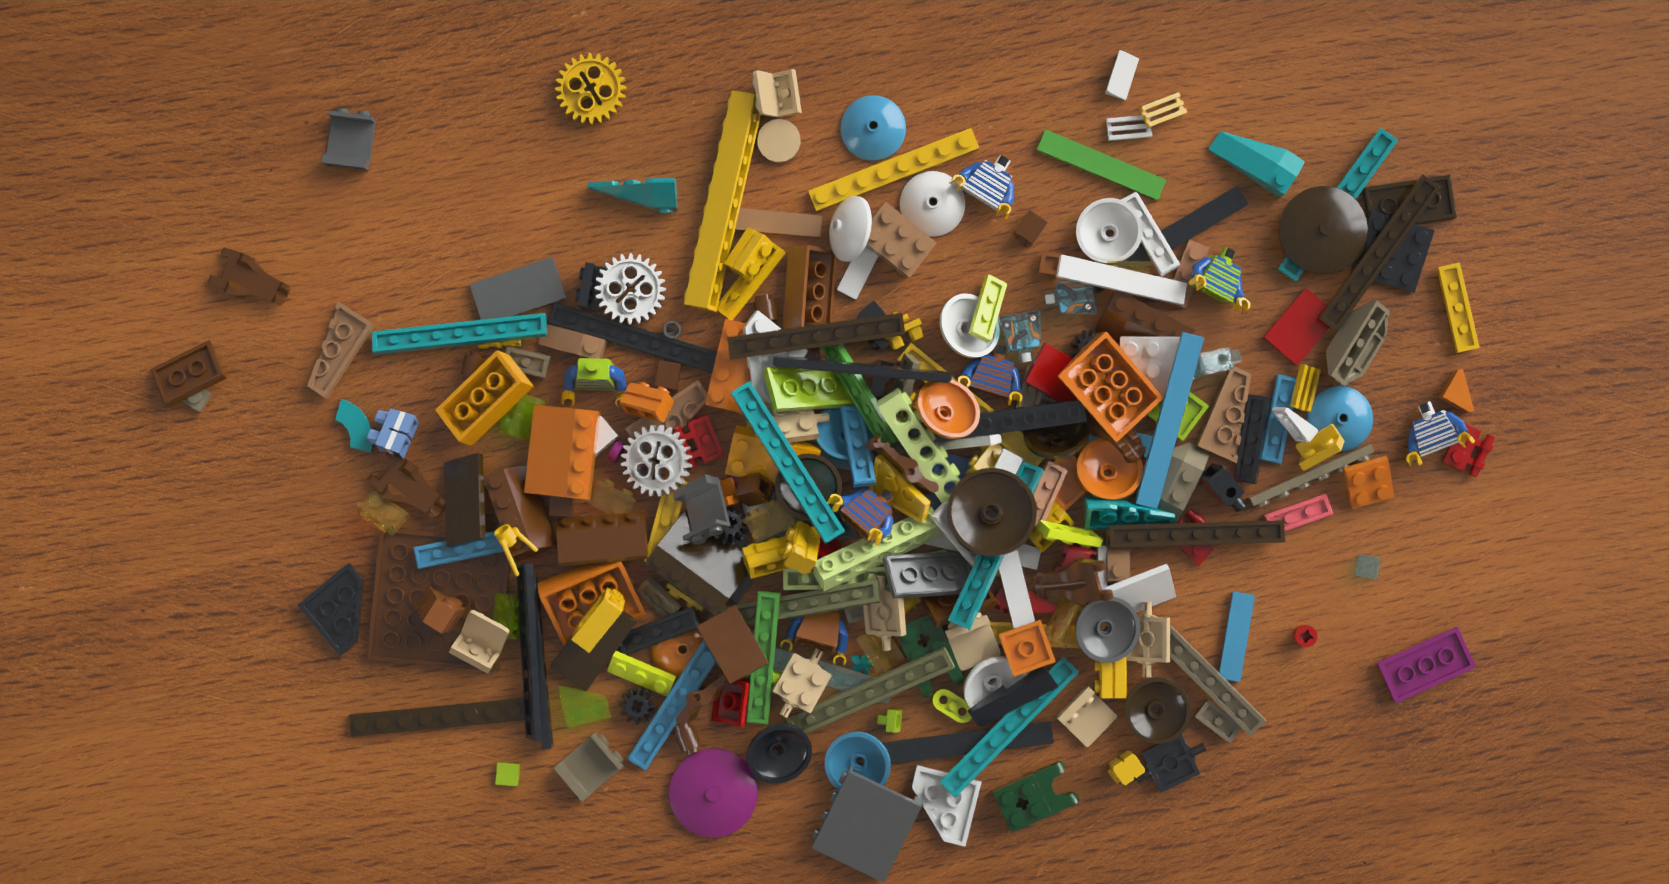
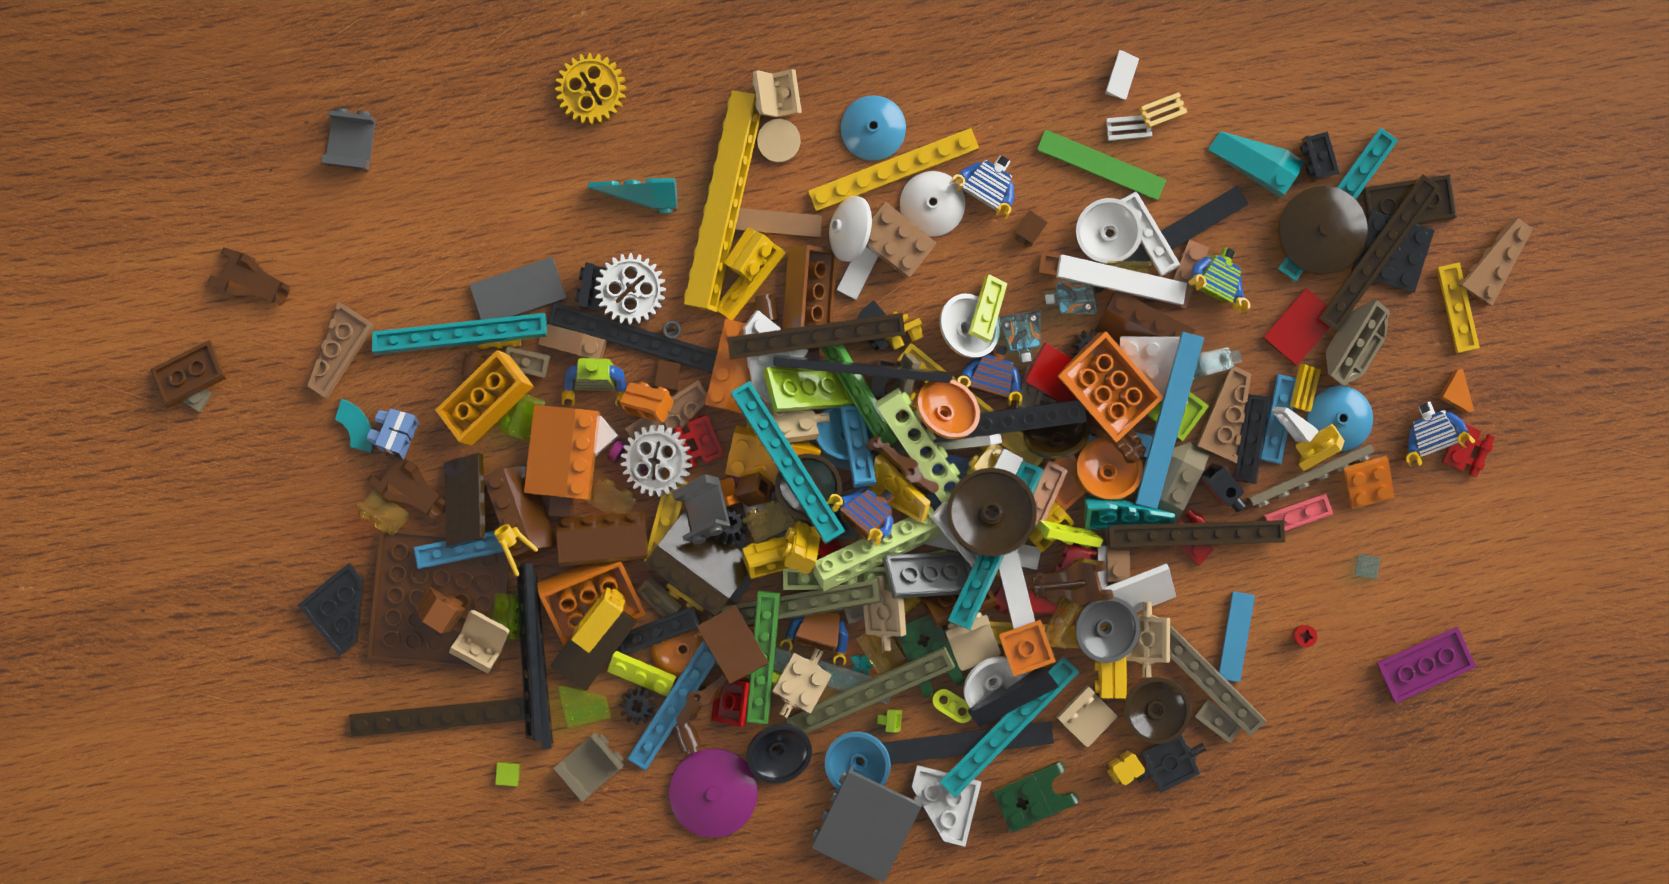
none -> black bracket [1300,131,1340,181]
none -> medium nougat wing [1457,218,1533,306]

